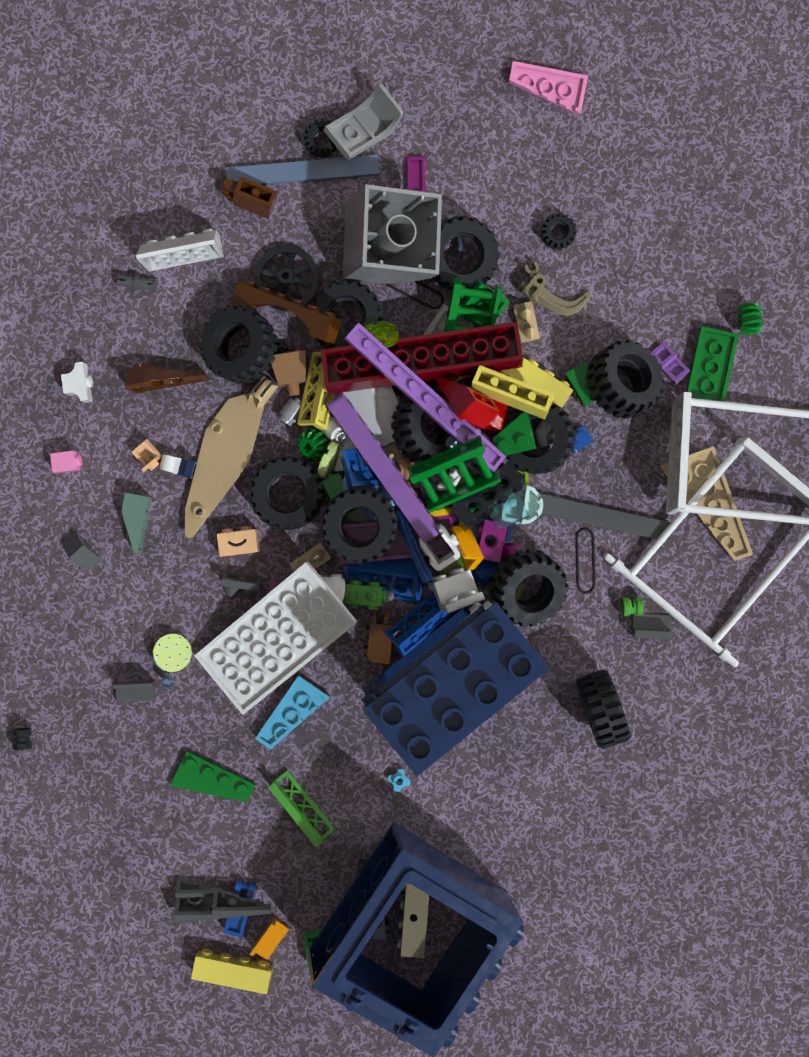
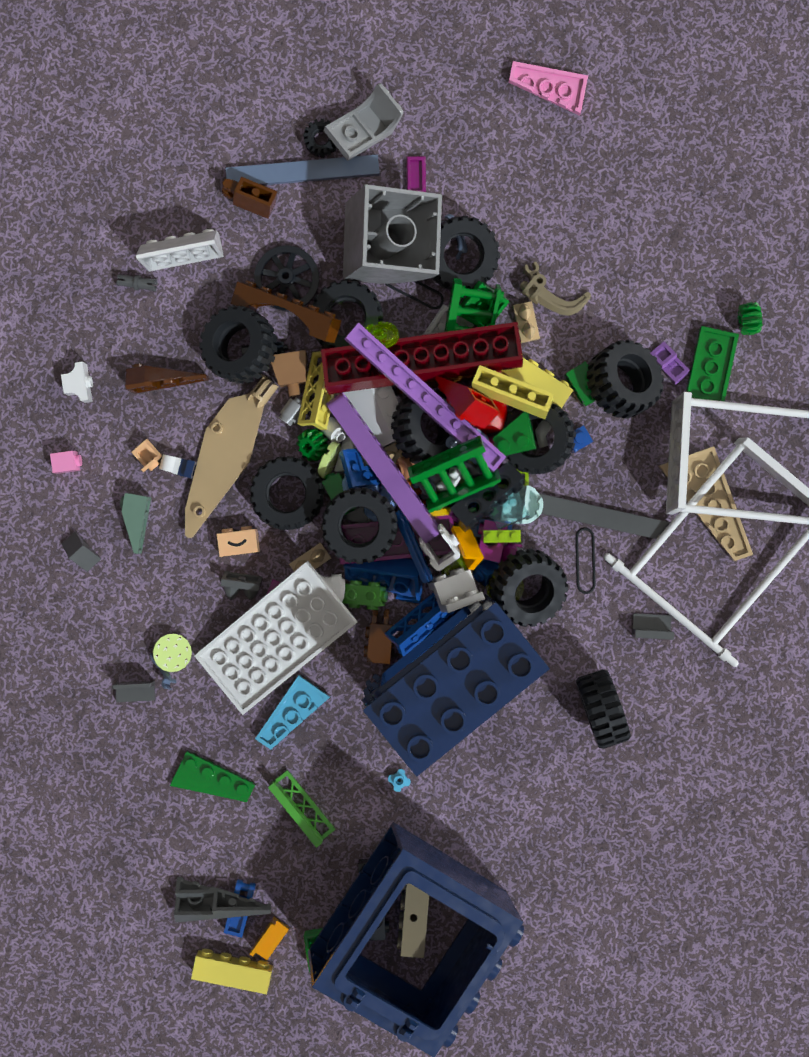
black wheel [12,728,32,750] -> none
black tyre [541,213,577,250] -> none
bright green wheel [621,597,644,616] -> none
none -> lime piece [483,530,521,543]

